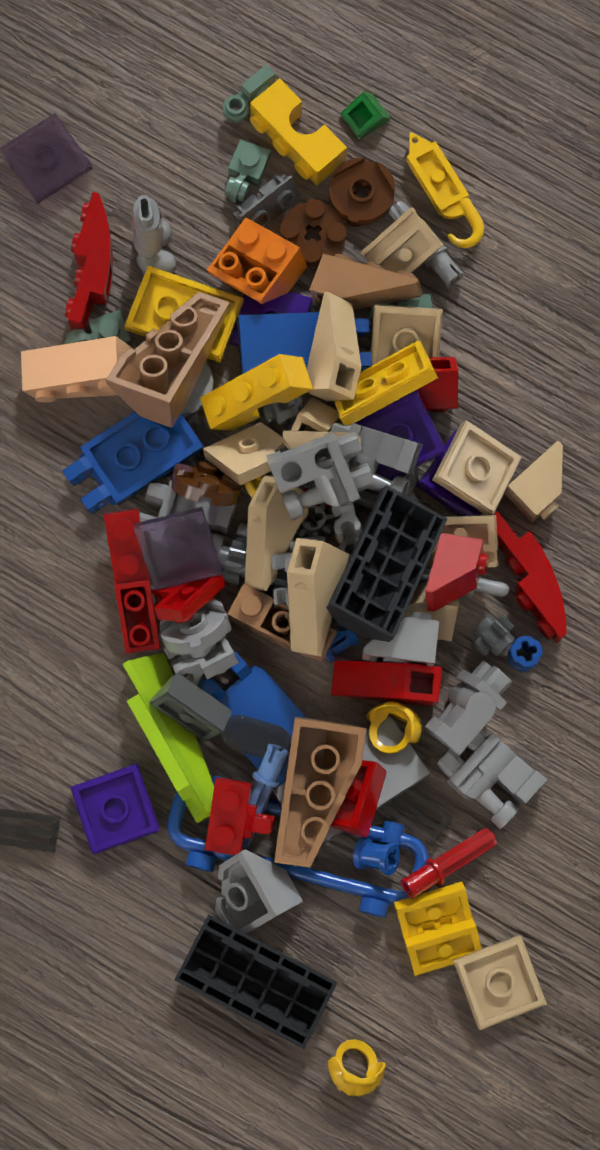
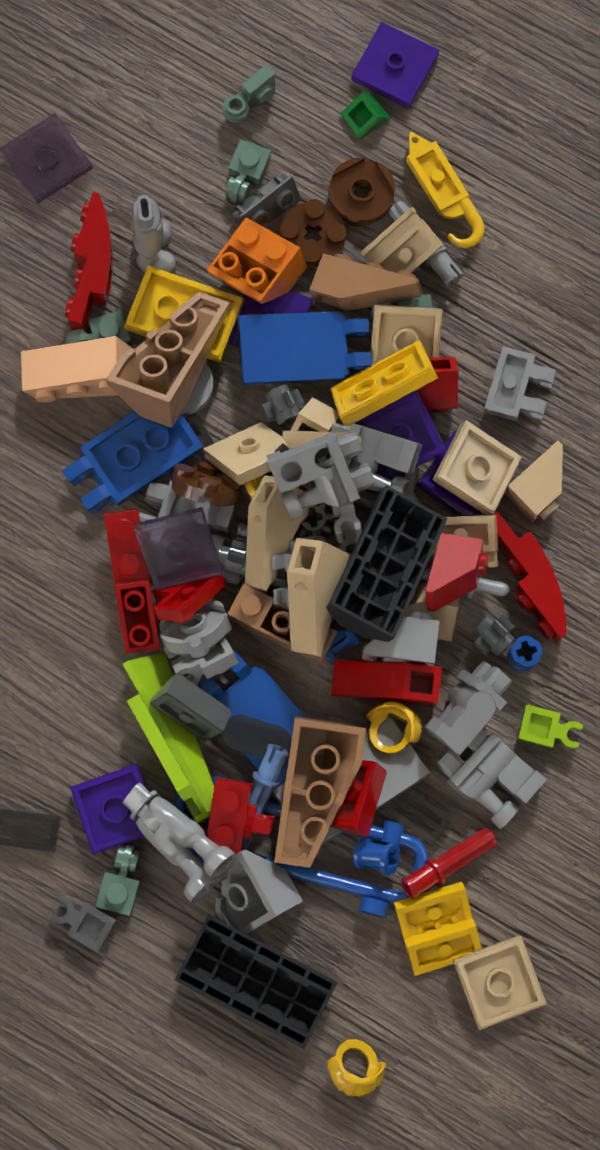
yellow arch [200,354,313,431] -> none
yellow arch [250,78,347,186] -> none
tan slope [307,292,361,401] -> none
none -> flat silver plate [48,896,117,952]
none -> sand green plate [95,844,141,916]
none -> light grey piece [123,783,236,904]
none -> dark purple plate [351,22,440,109]
none -> light grey plate [484,346,556,422]
none -> lime plate [517,704,583,749]

